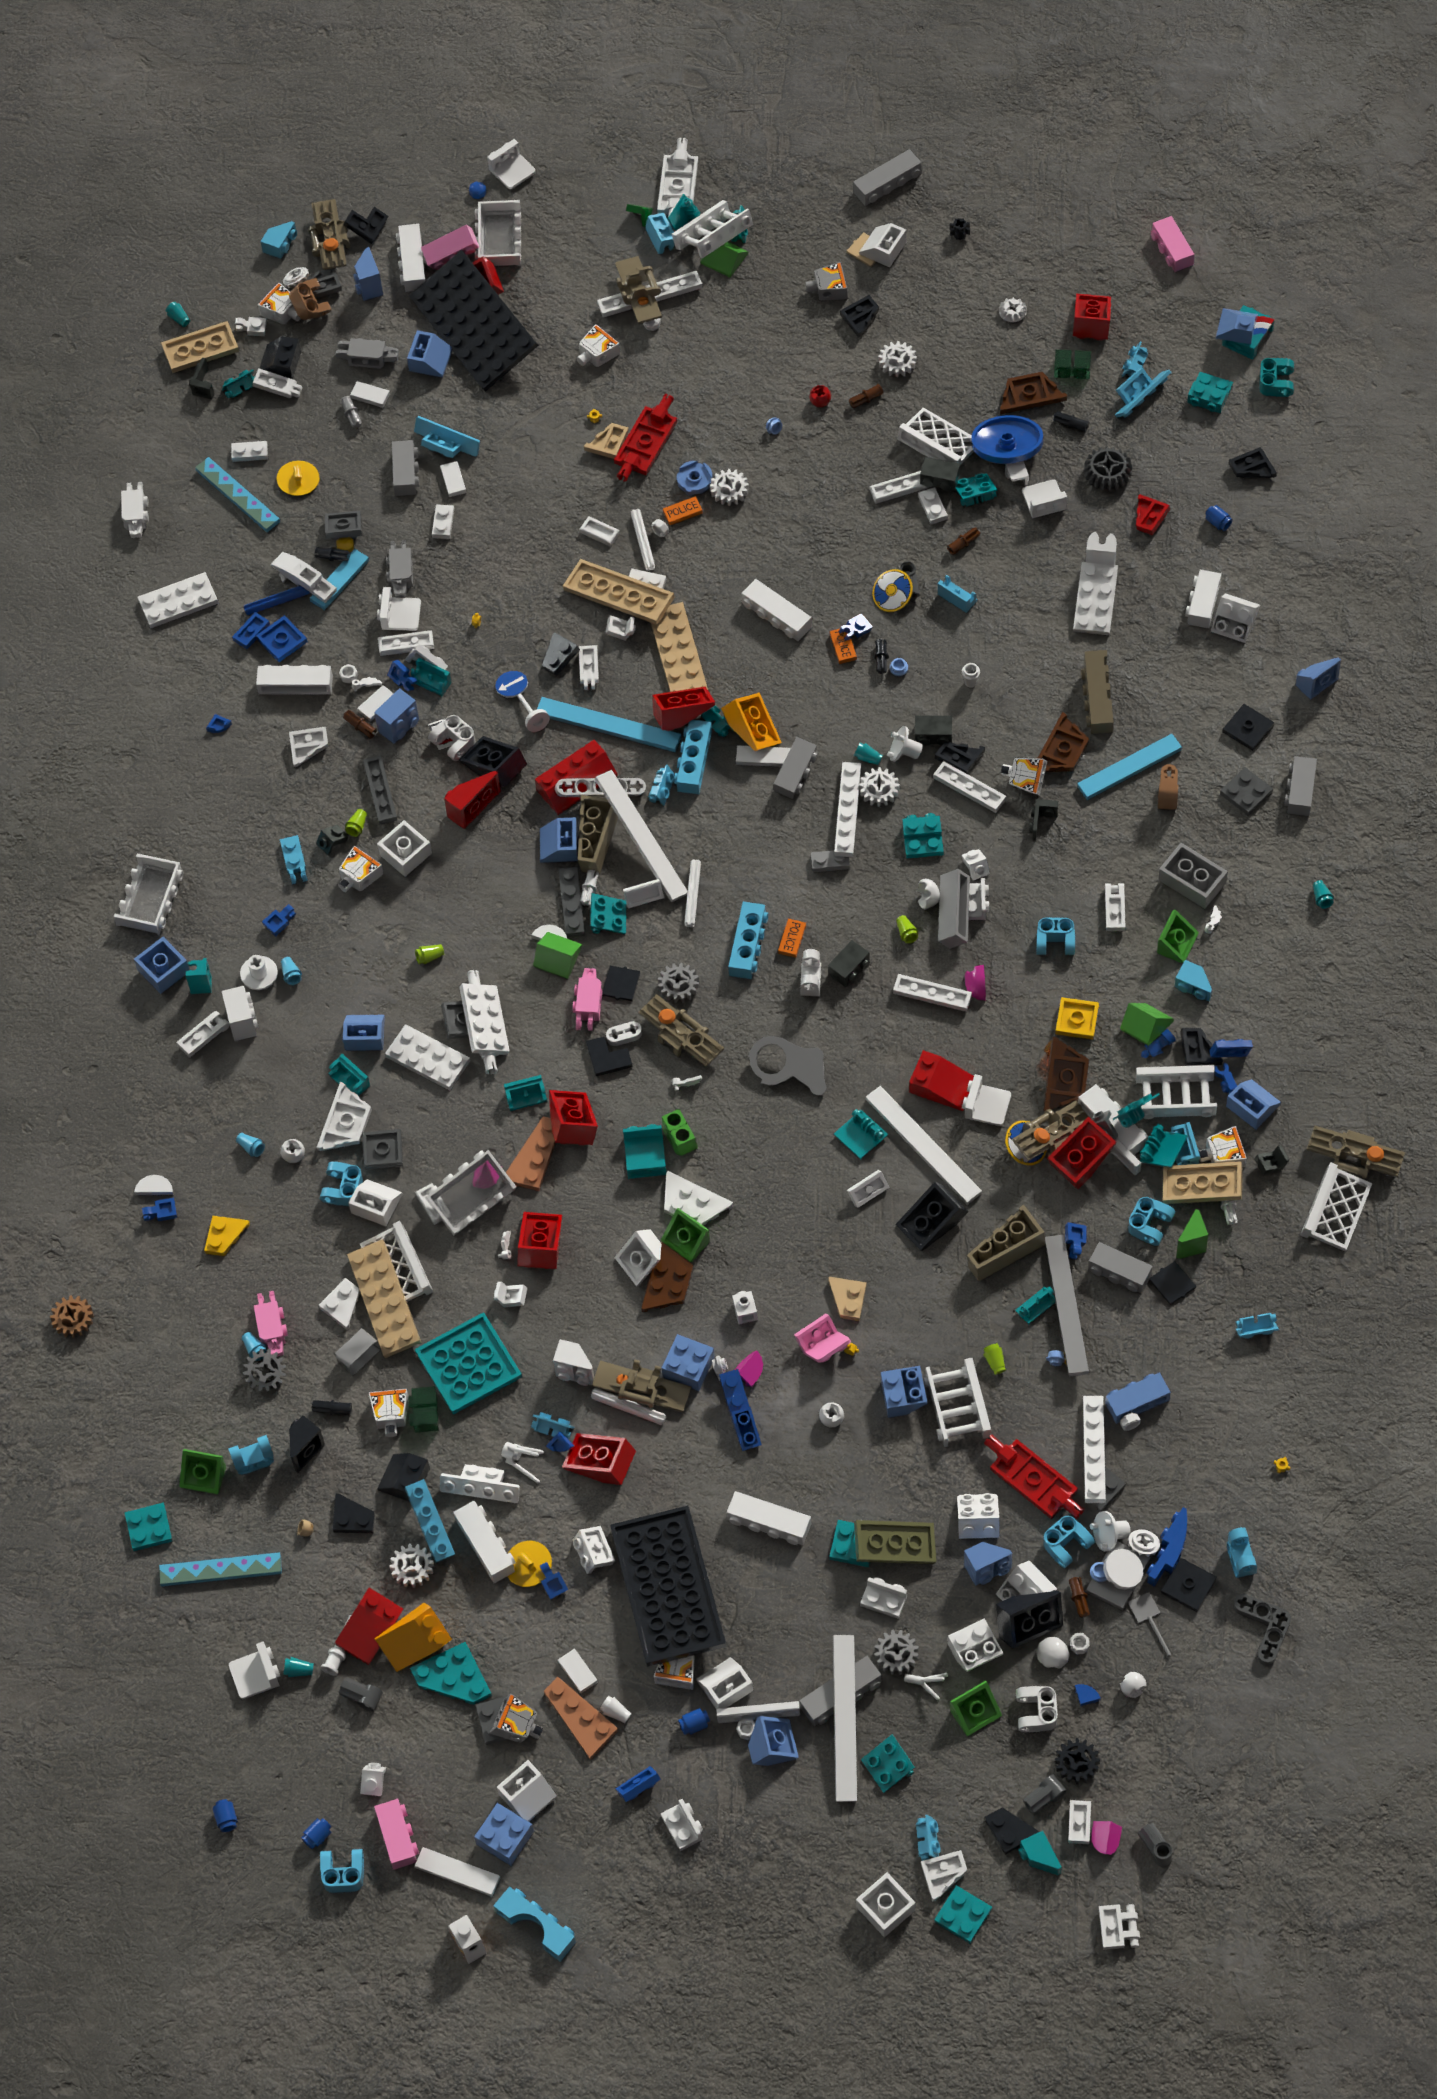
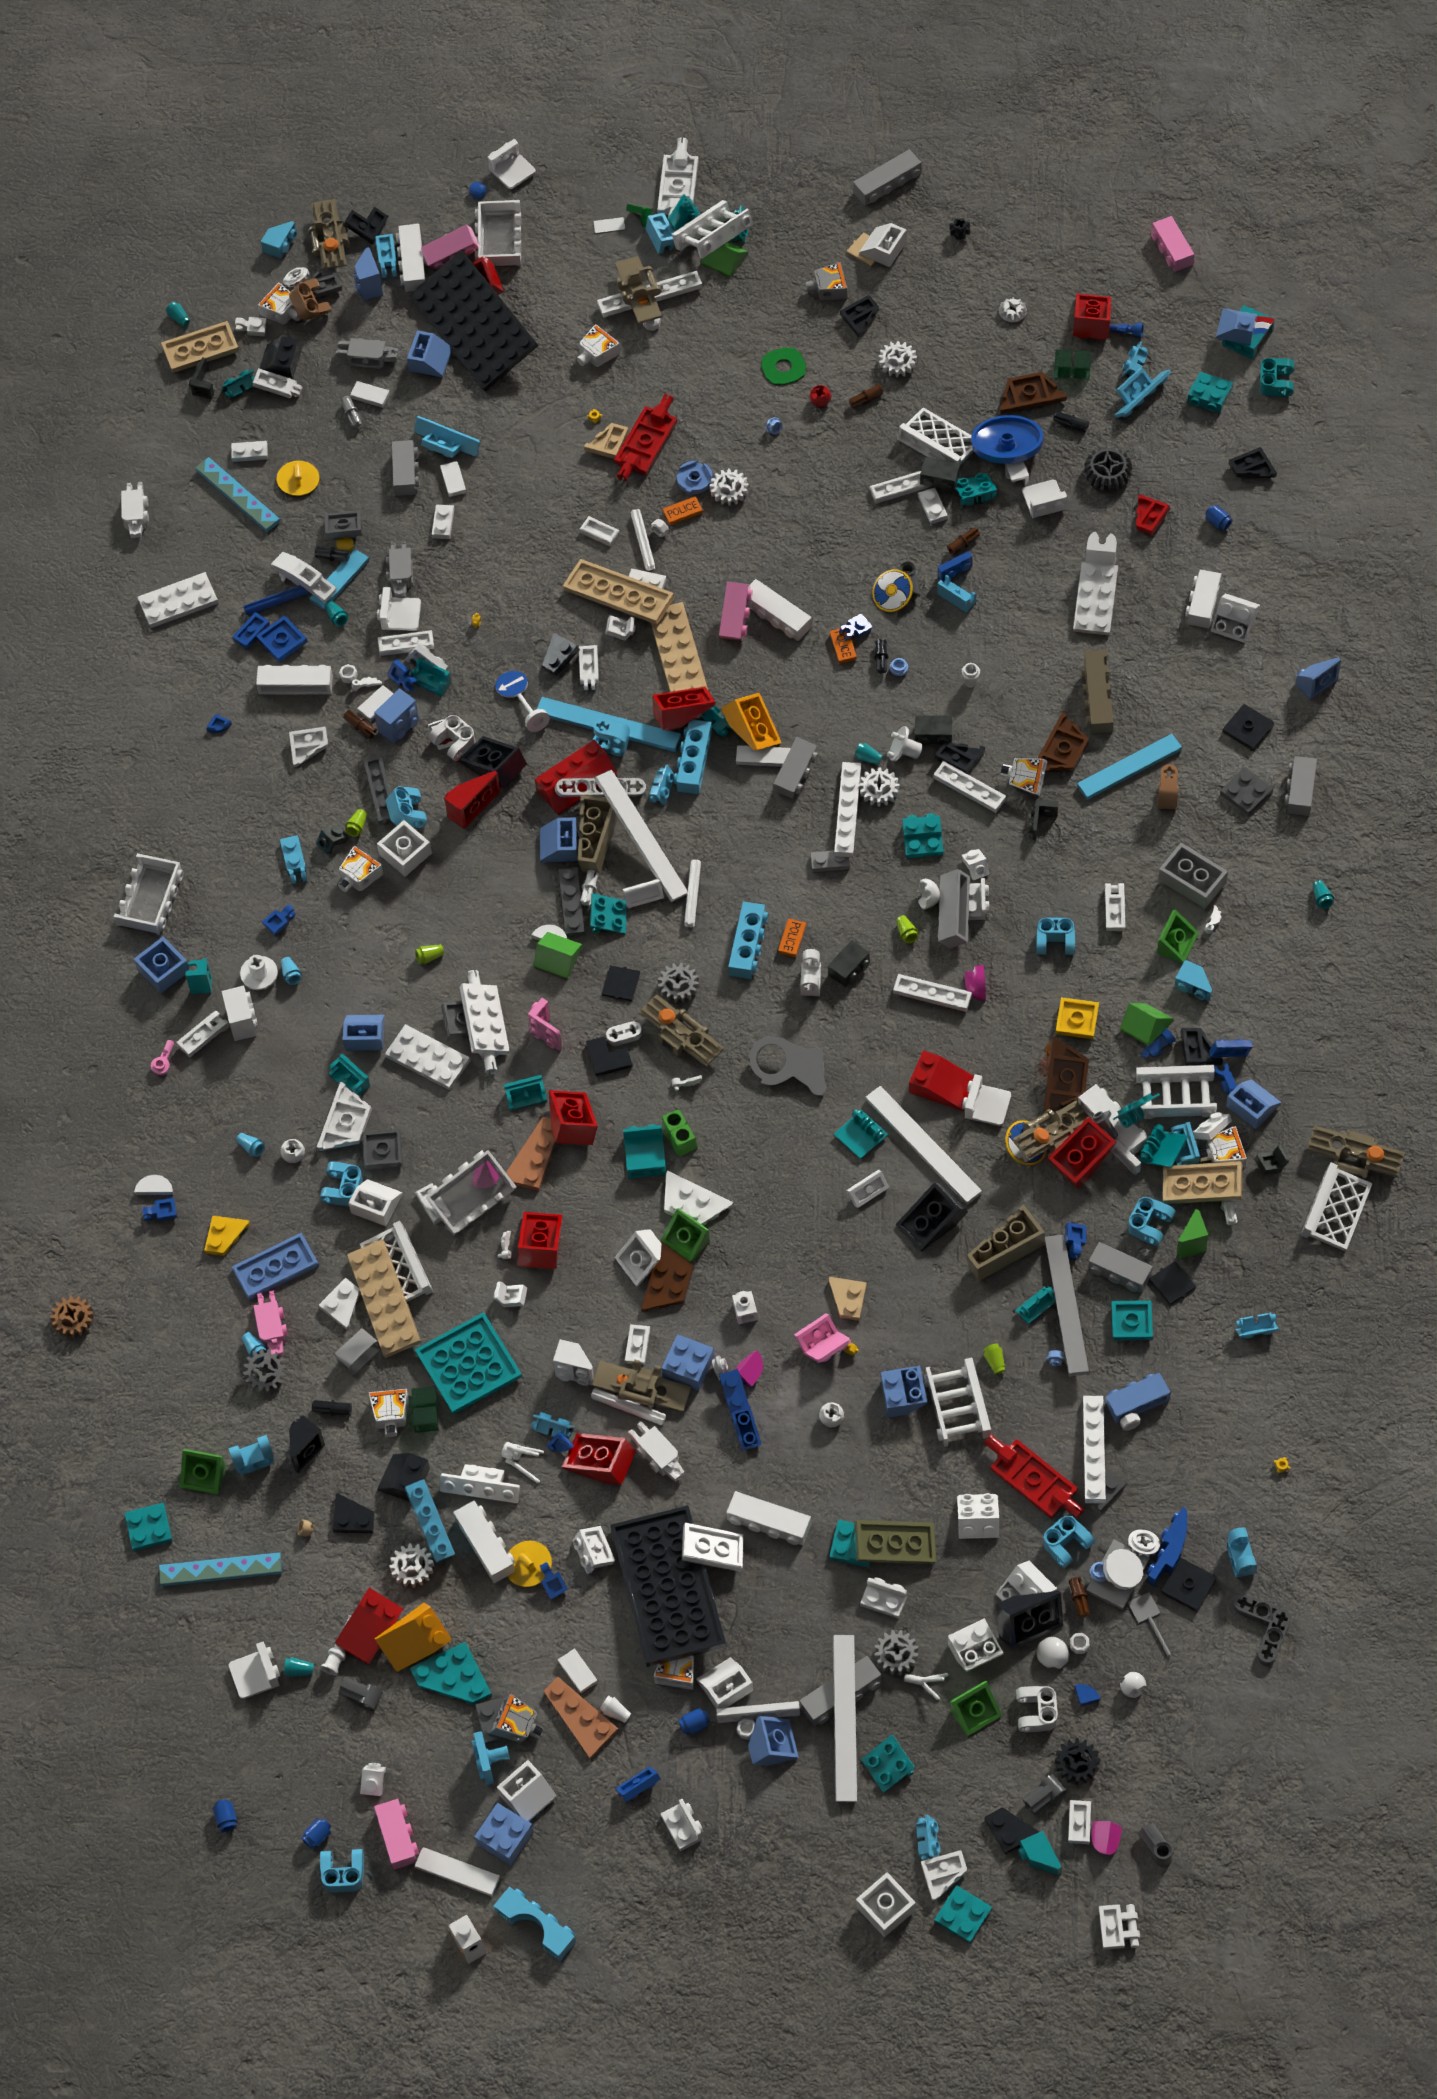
bright pink hinge [572,968,603,1031] -> none
medium blue slope [964,1542,1012,1586] -> none
white piece [1090,1511,1130,1552] -> none
none -> bright pink plate [151,1040,174,1076]
none -> medium blue tile [231,1232,319,1300]
none -> teal cone [325,601,348,627]
none -> medium azure hinge [375,234,397,278]
none -> medium azure piece [386,786,428,828]
none -> medium azure plate [471,1731,510,1785]
none -> bright pink bracket [528,998,562,1051]
none -> medium azure piece [593,719,630,757]
none -> white sticker [594,217,625,233]
none -> white plate [625,1324,650,1366]
none -> white hinge [628,1422,685,1482]
none -> white tile [682,1523,743,1572]
none -> bright pink brick [719,581,753,641]
none -> green piece [761,347,806,385]
none -> blue plate [938,551,973,581]
none -> blue piece [1109,323,1144,338]
none -> teal plate [1111,1300,1153,1340]
none -> white plate [1193,1112,1232,1140]

